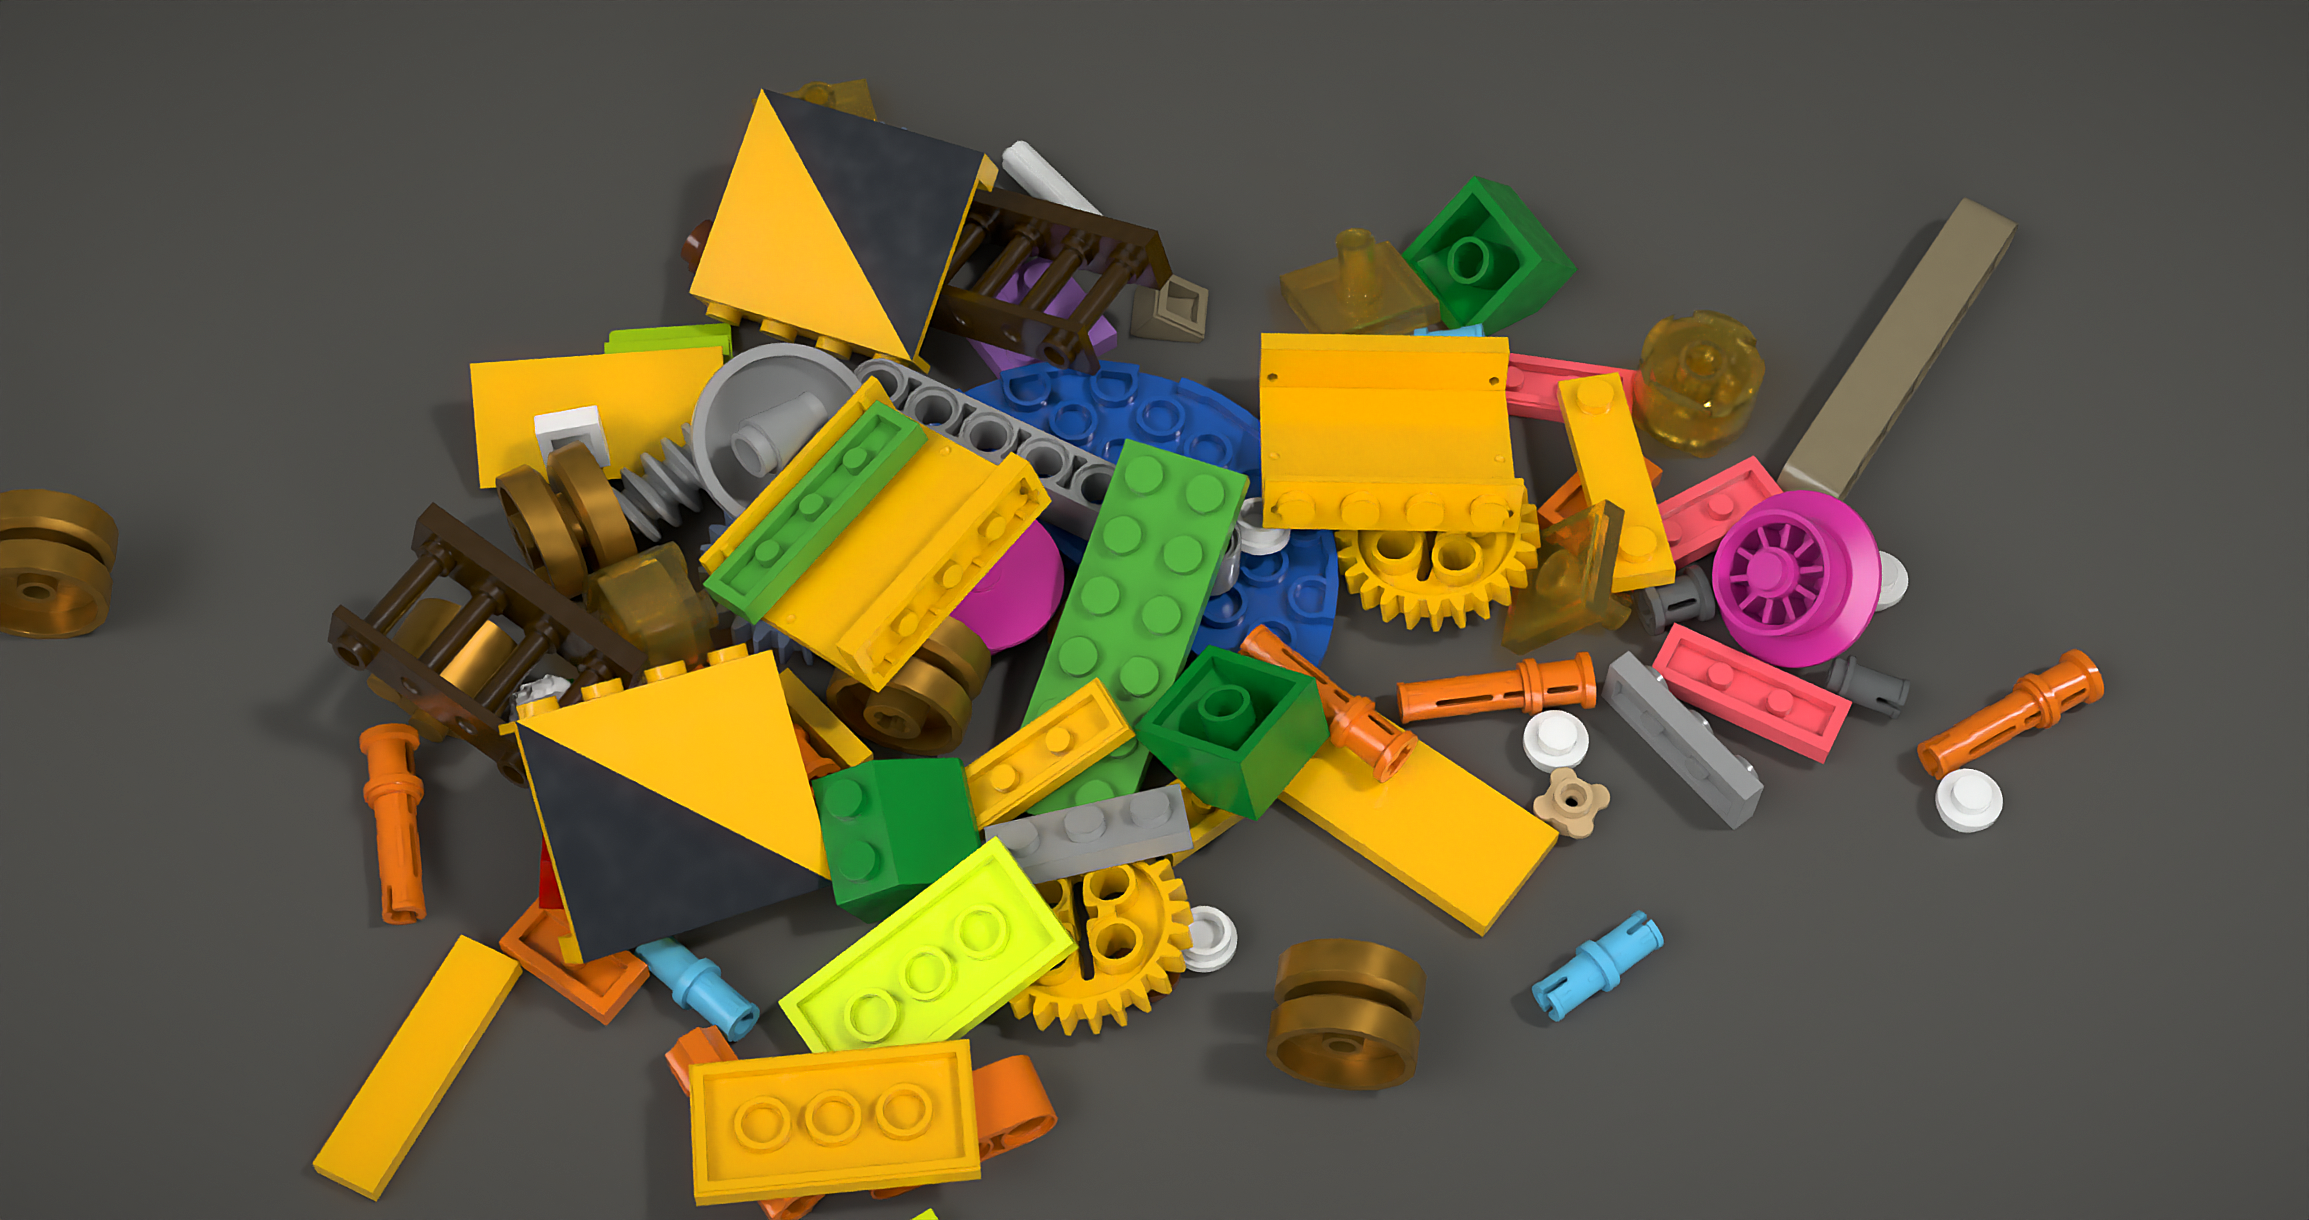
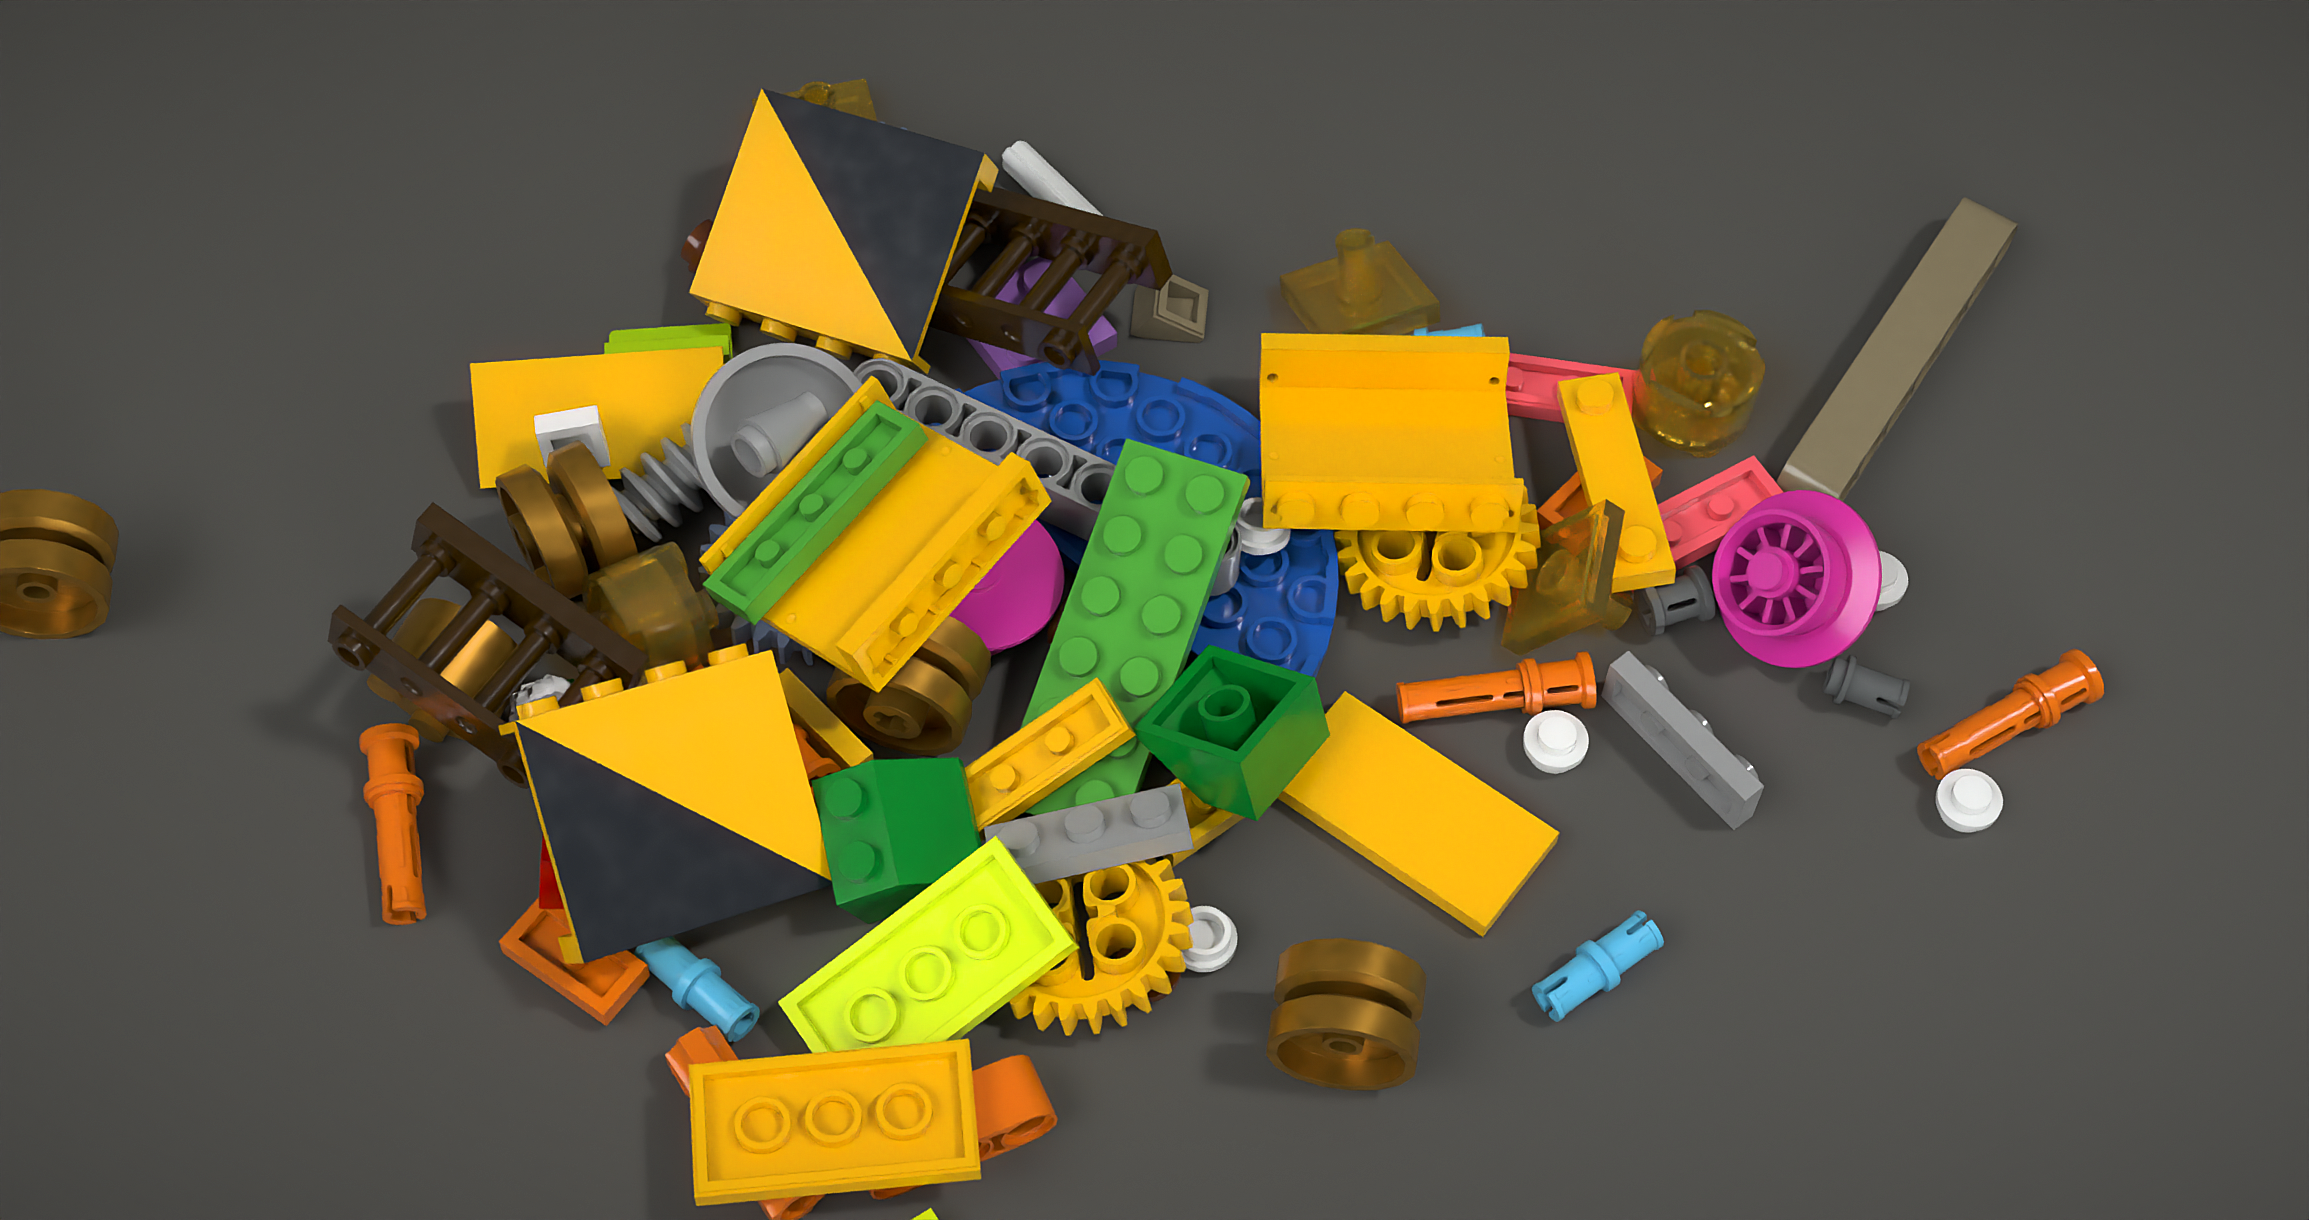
yellow tile [312,934,523,1202] -> none
orange pin [1238,624,1418,783] -> none
green slope [1396,175,1578,337] -> none
tan plate [1533,767,1610,839] -> none
coral plate [1652,622,1852,764] -> none

